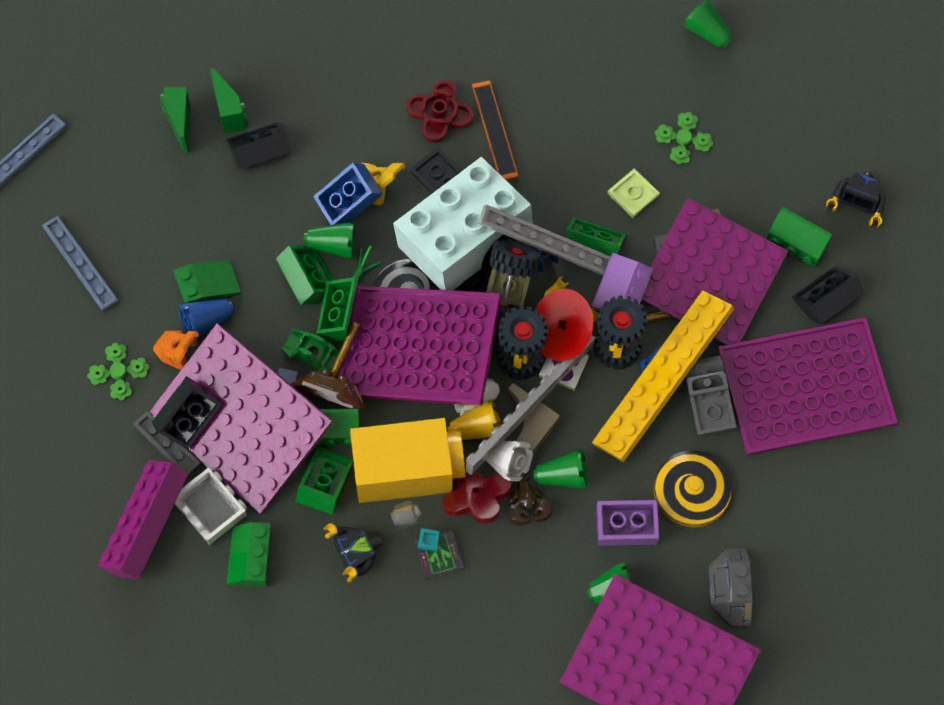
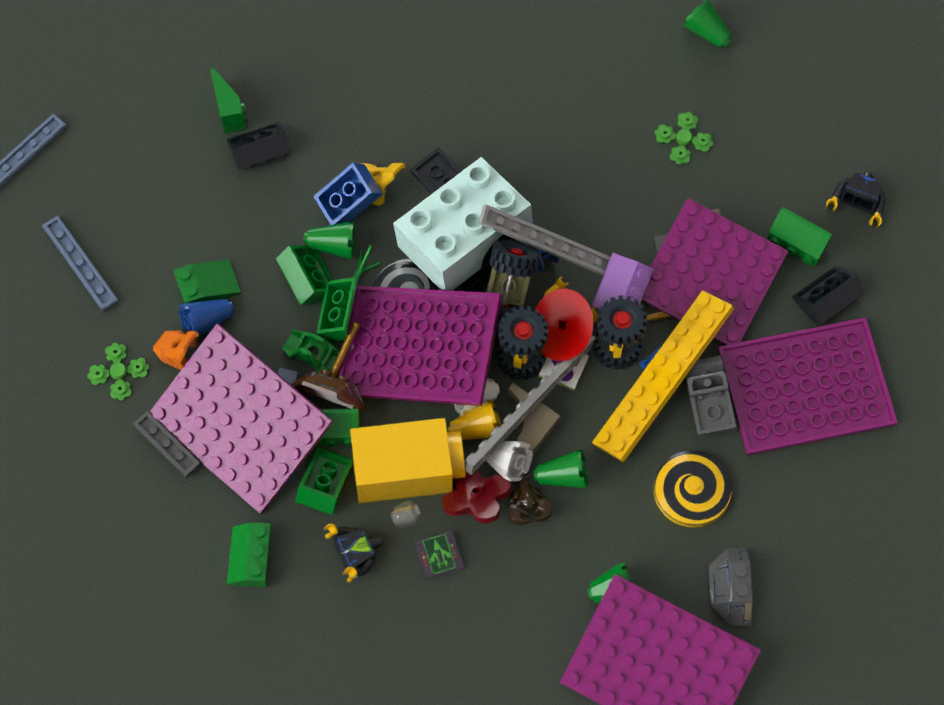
magenta brick [98,461,188,580] -> none
black slope [152,376,223,450] -> none
green slope [160,87,191,154] -> none
window [174,467,247,545] -> none
dark red plant [406,80,473,143] -> none
teal tile [418,528,441,552] -> none
black tile [472,80,518,181] -> none
green slope [564,217,626,257] -> none
medium lavender brick [596,500,659,546] -> none
yellowish green tile [607,169,660,218] -> none

